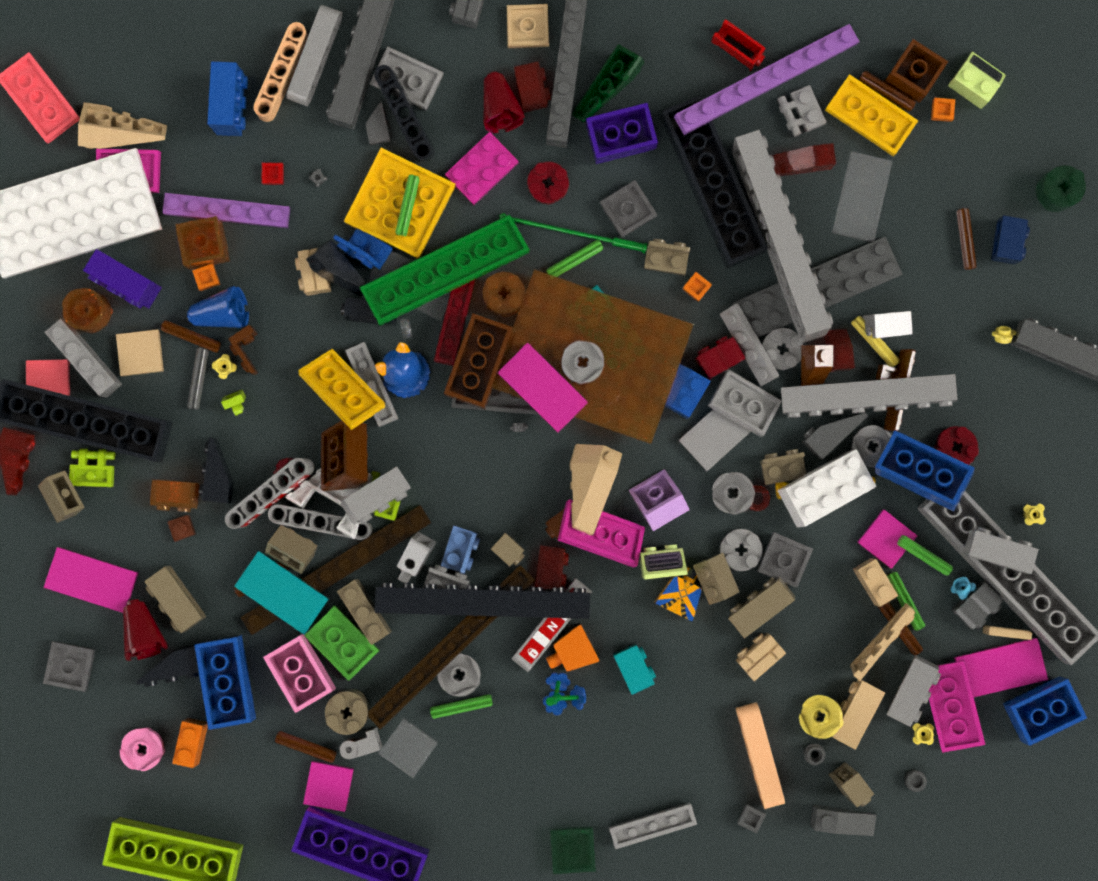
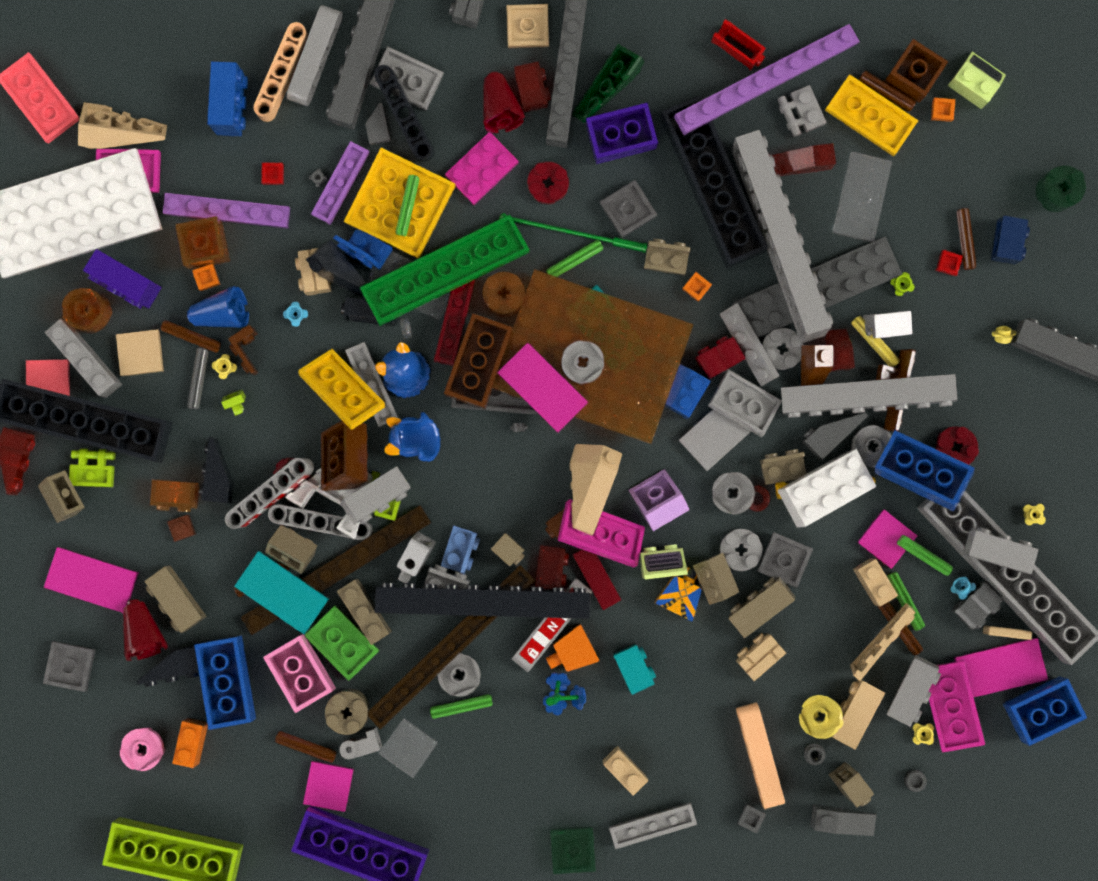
none -> medium azure plate [283,302,308,327]
none -> medium lavender plate [311,141,370,225]
none -> blue hair [384,412,441,462]
none -> dark red tile [573,549,621,610]
none -> tan brick [602,746,648,796]
none -> lime plate [890,272,915,296]
none -> red tile [935,250,963,277]

